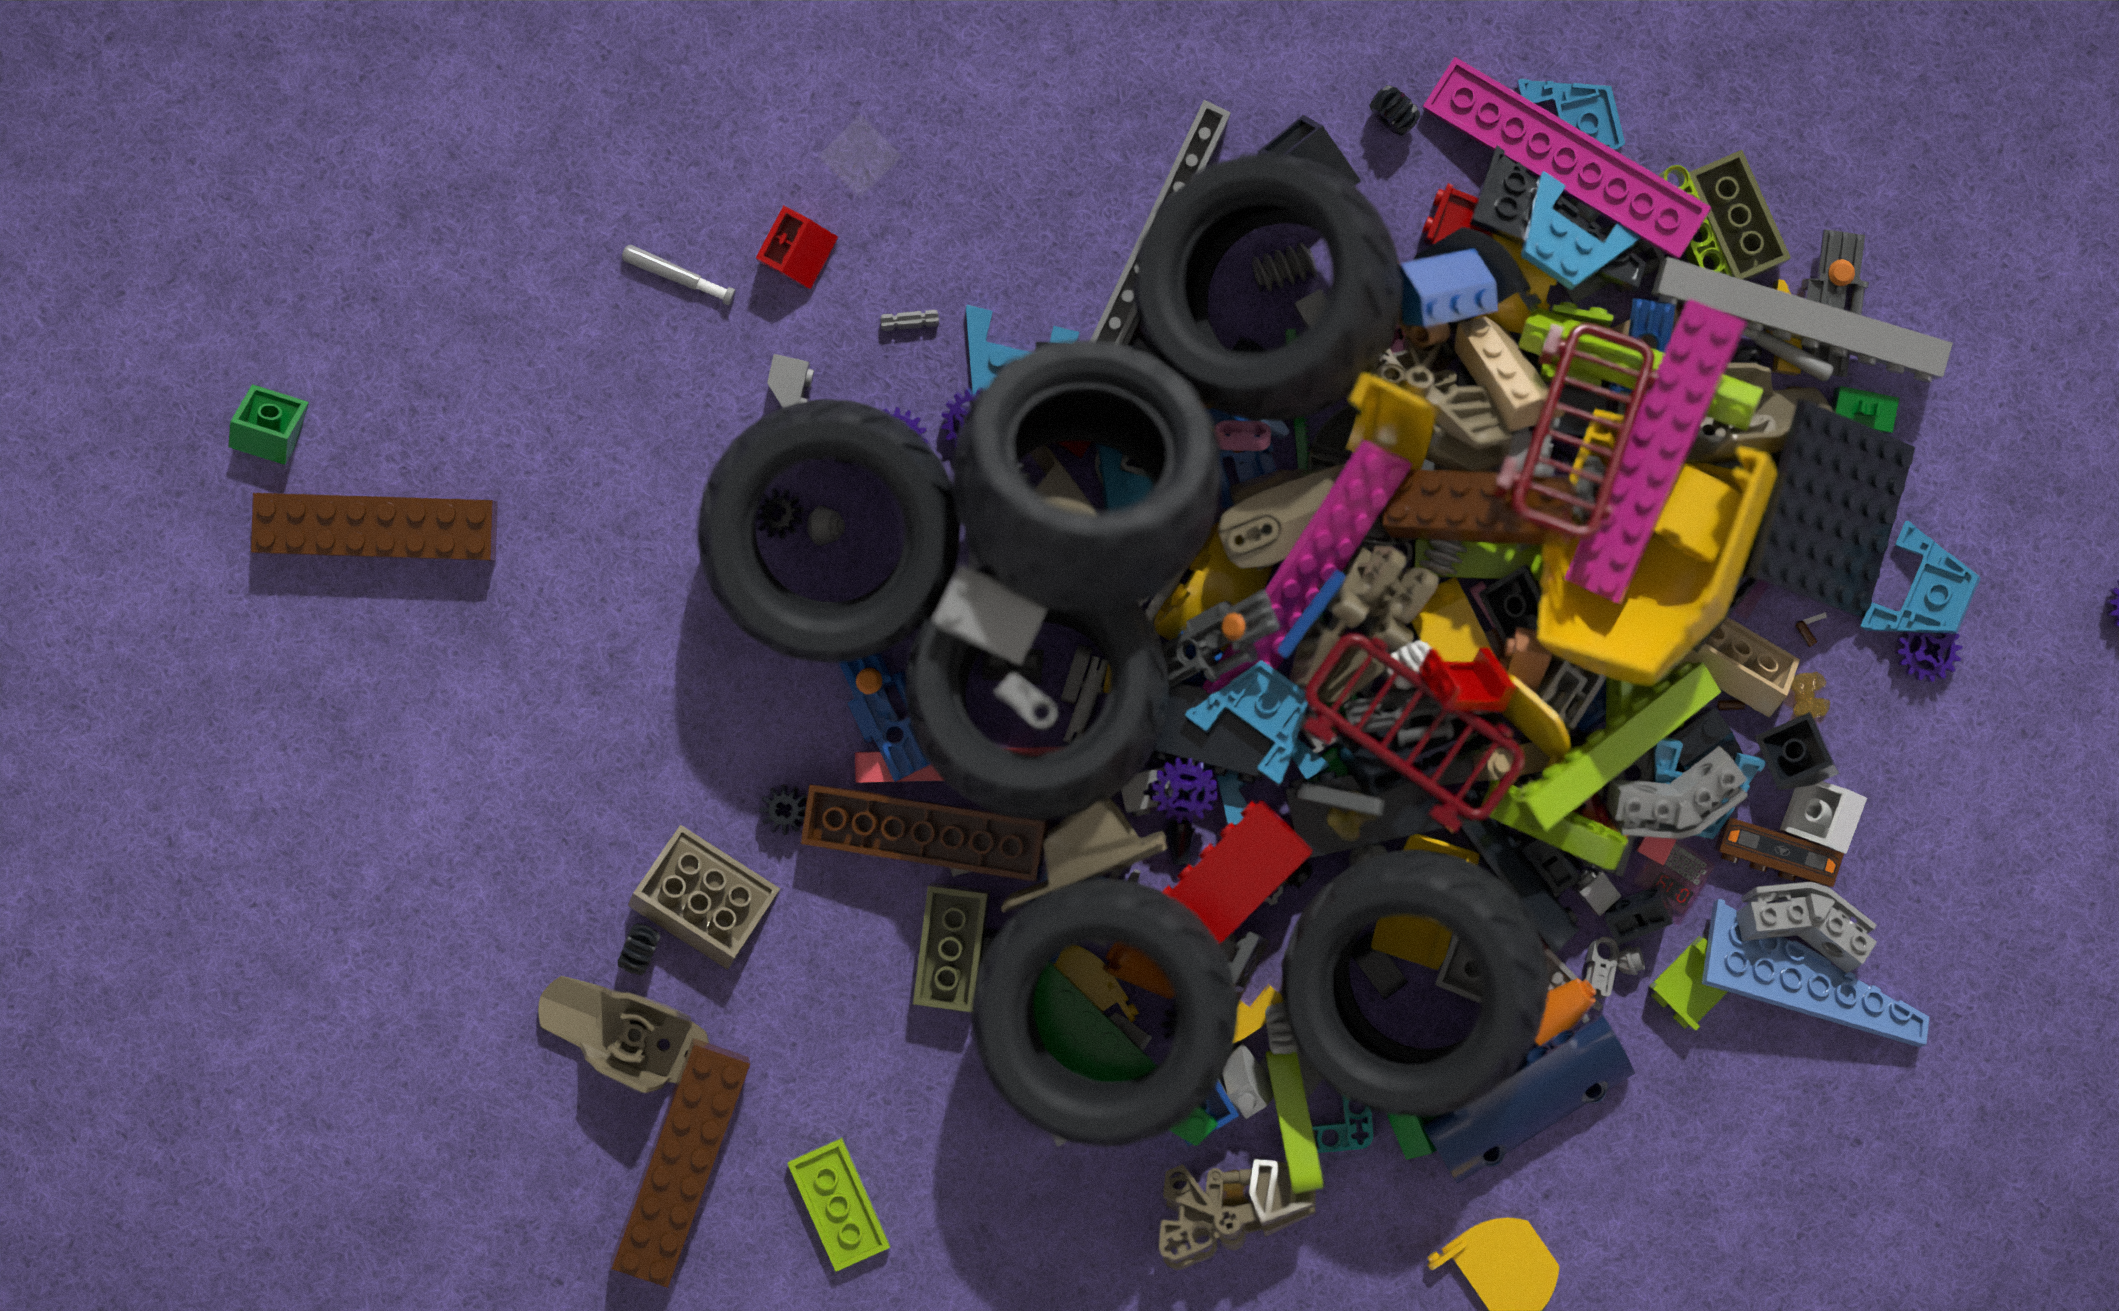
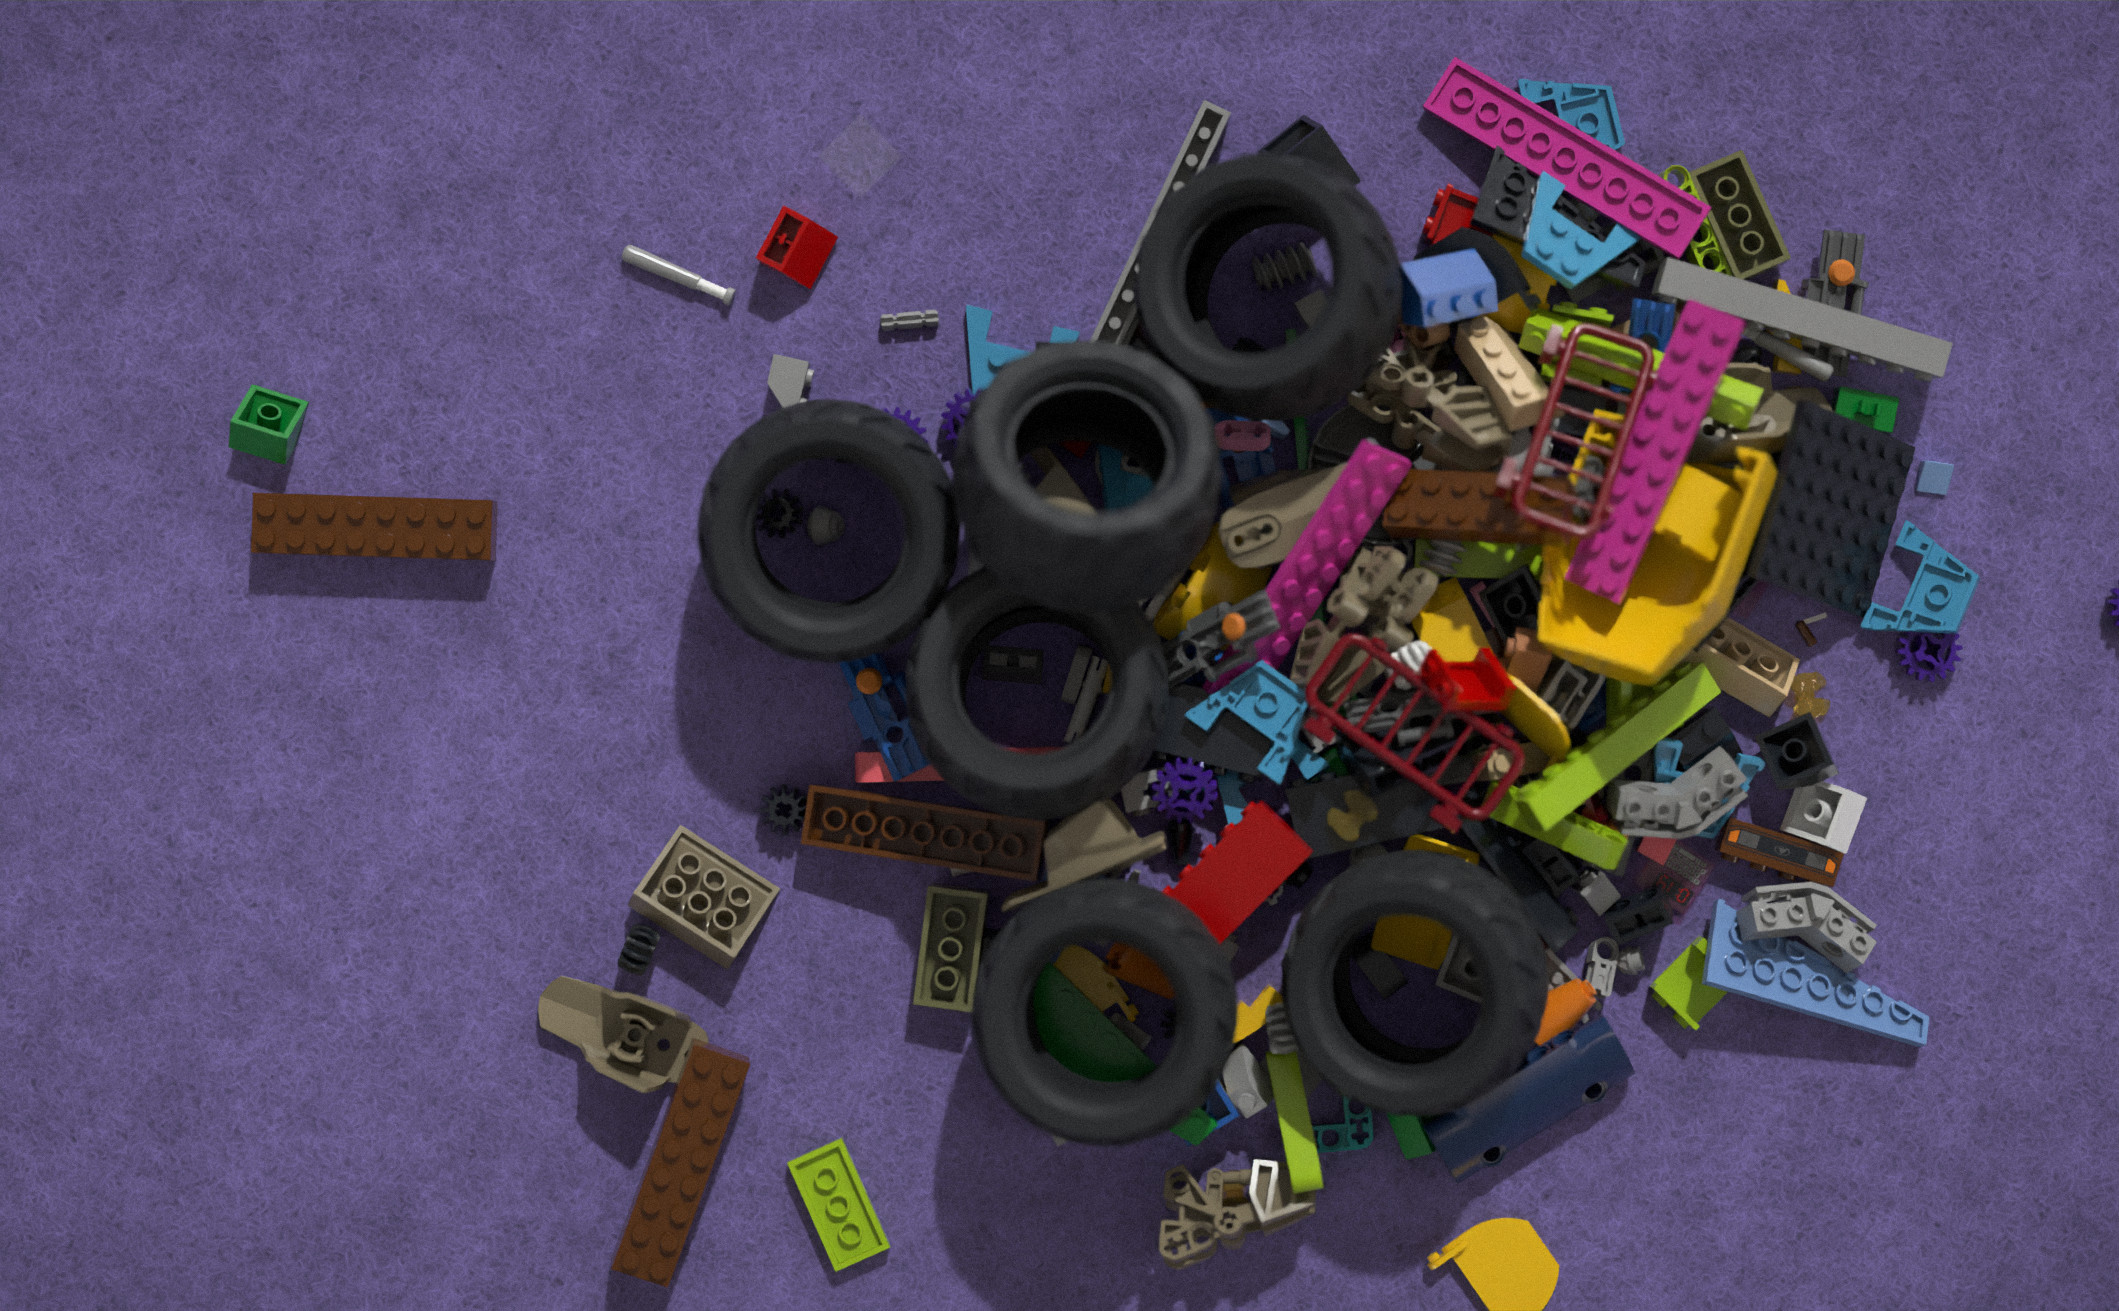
light grey slope [933,565,1047,666] -> none
light grey piece [997,674,1056,729] -> none
dark grey plate [1228,932,1270,993] -> none
blue tile [1278,570,1346,657] -> none
dark grey beam [1297,783,1385,816] -> none
yellow panel [1346,372,1436,470] -> none
black gear [1369,85,1421,136] -> none
reddish brown piece [1717,700,1745,711] -> none
none -> light blue slope [1916,460,1954,495]

